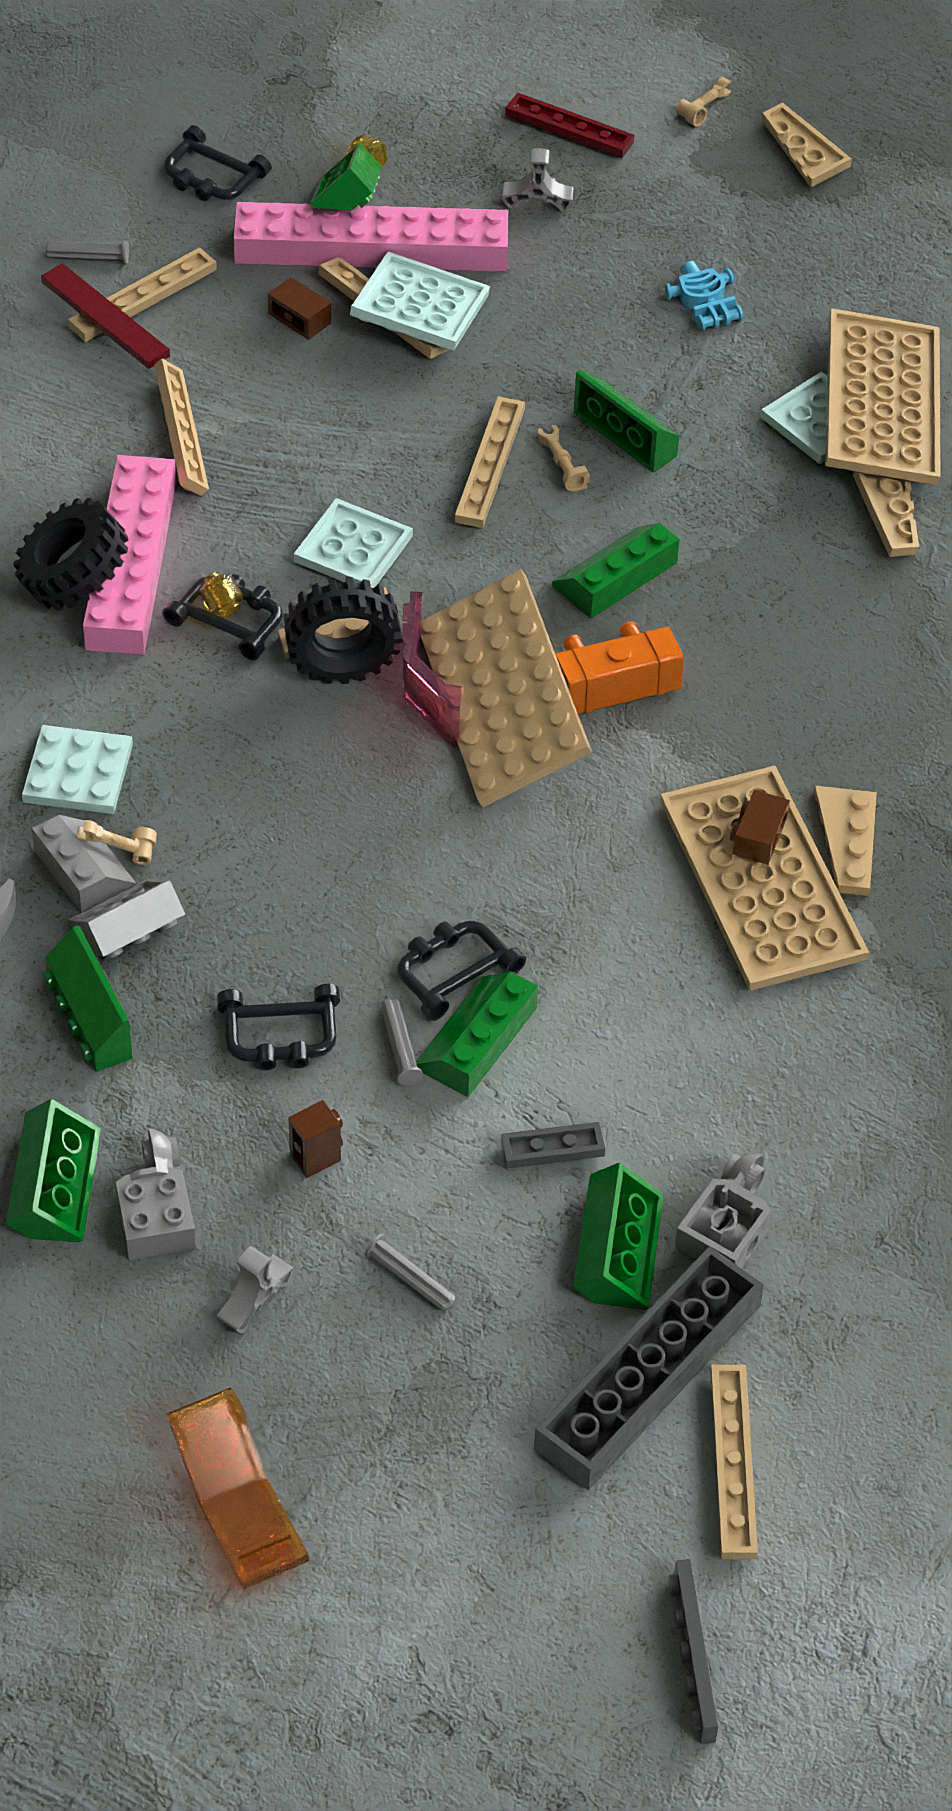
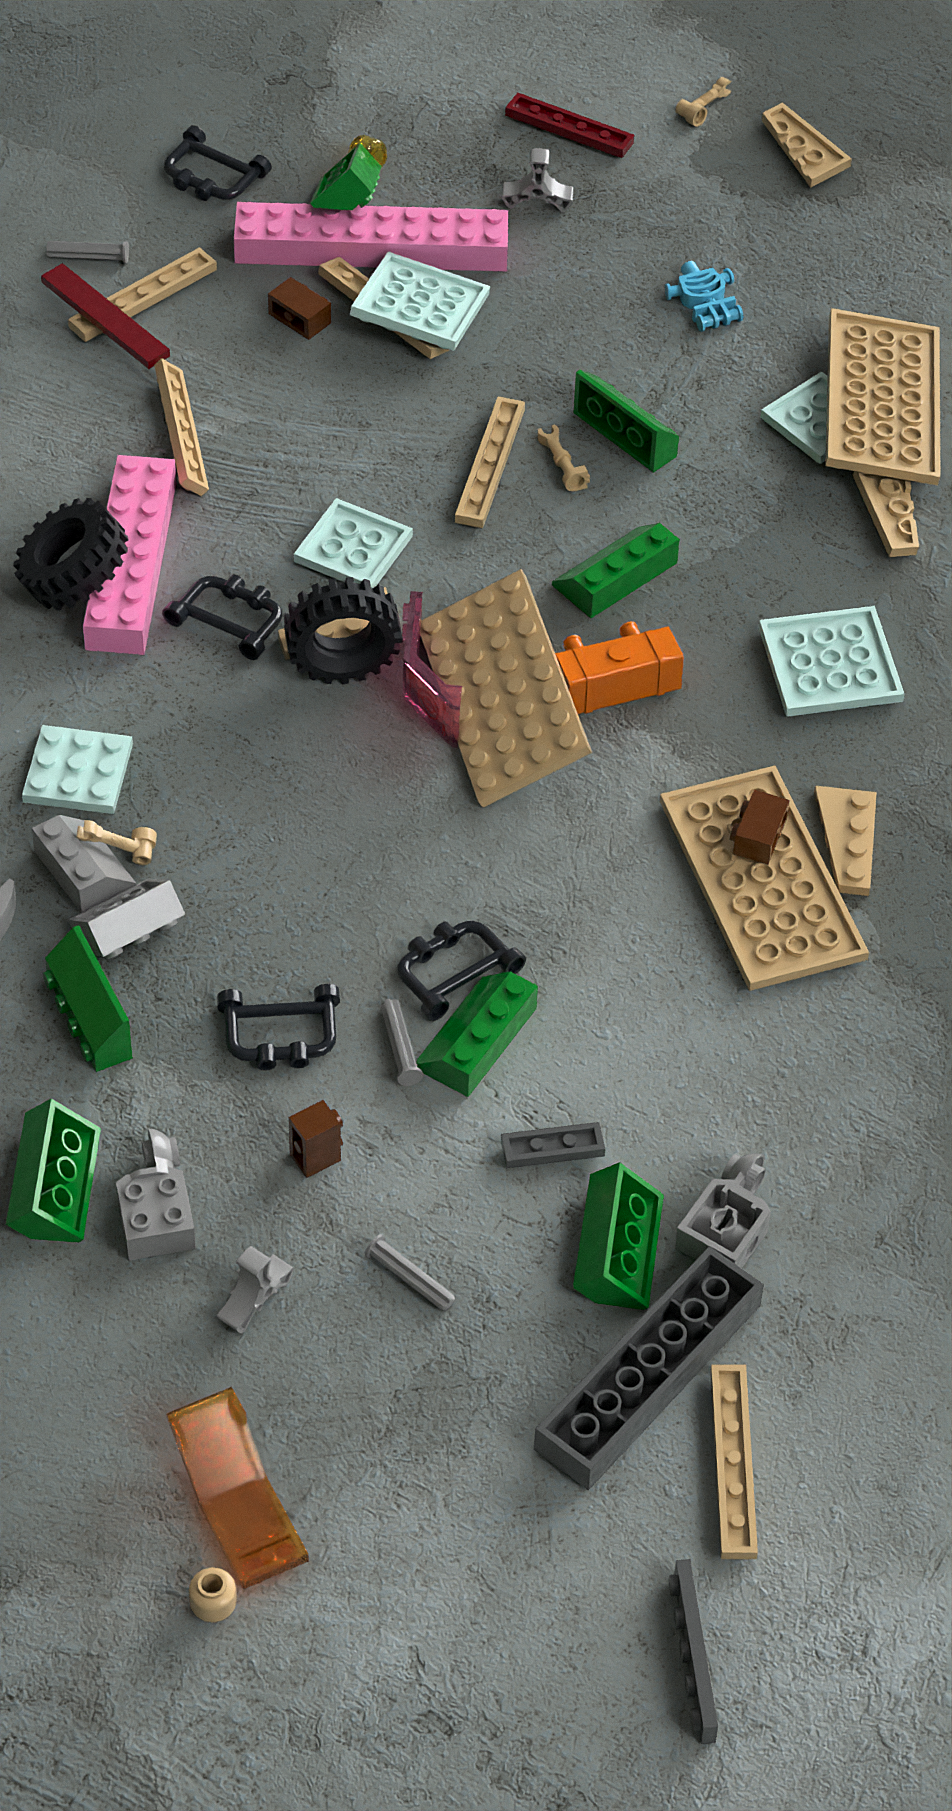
clear yellow head [199,572,243,618] -> none
none -> tan head [189,1567,237,1622]
none -> light aqua plate [759,606,904,717]

